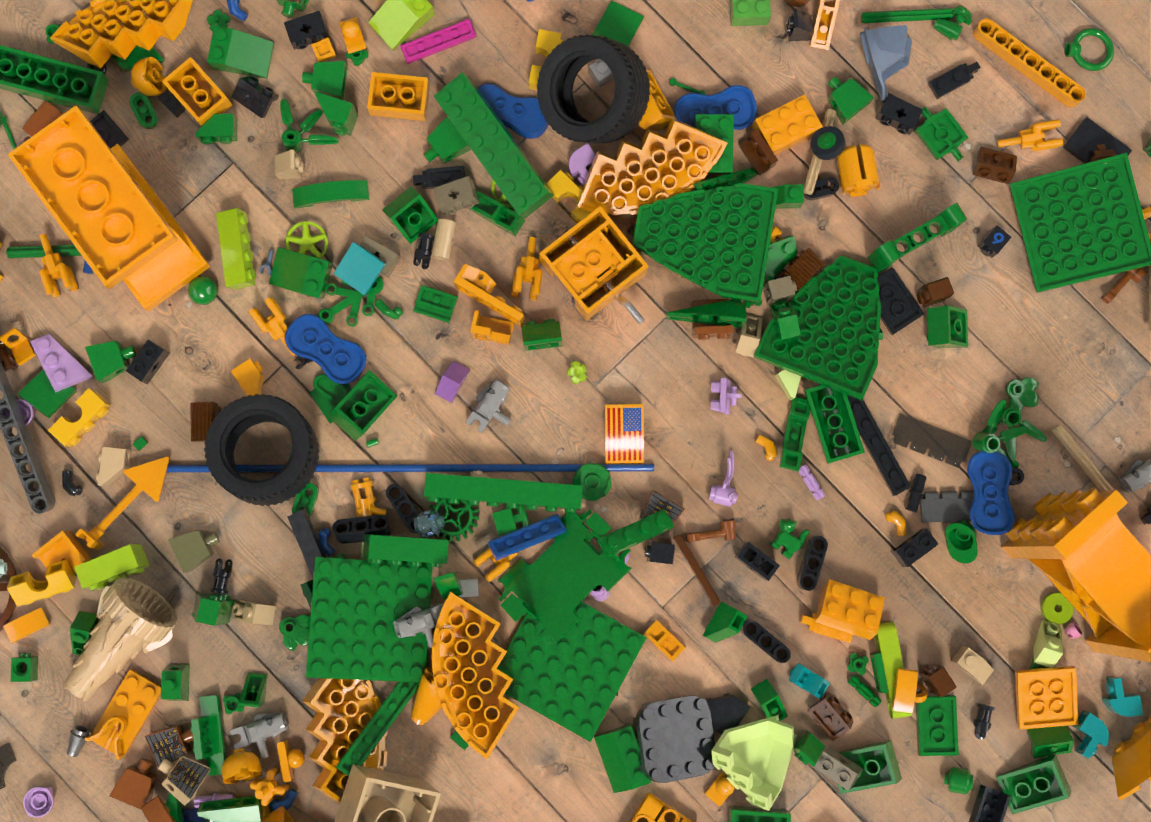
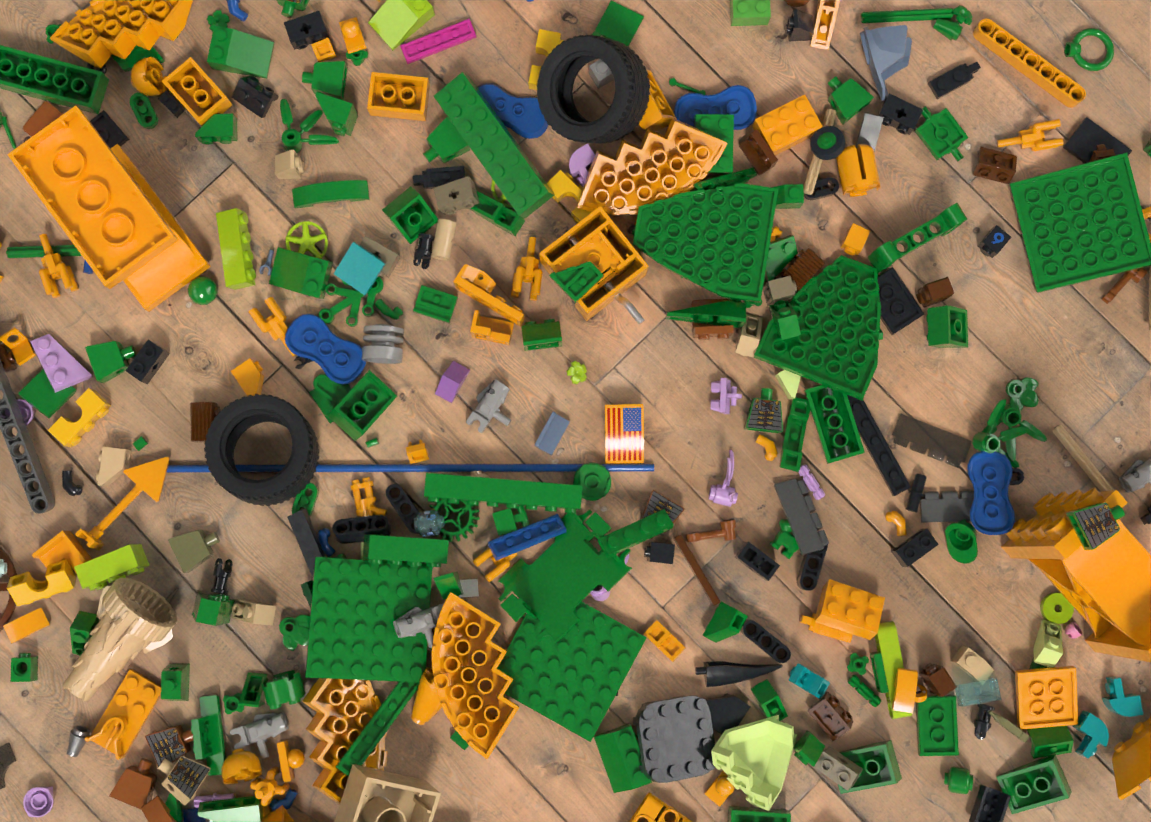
none -> green brick [261,670,306,710]
none -> light grey wheel [362,324,404,364]
none -> light orange tile [406,439,429,464]
none -> sand blue panel [535,411,570,456]
none -> green wing [549,261,604,303]
none -> black piece [695,661,783,687]
none -> torso [744,388,783,434]
none -> dark grey windscreen [774,479,829,555]
none -> light orange brick [840,223,870,255]
none -> tile [856,112,884,152]
none -> clear light blue hinge [955,678,1002,707]
none -> olive piece [988,710,1029,743]
none -> torso [1066,502,1125,550]

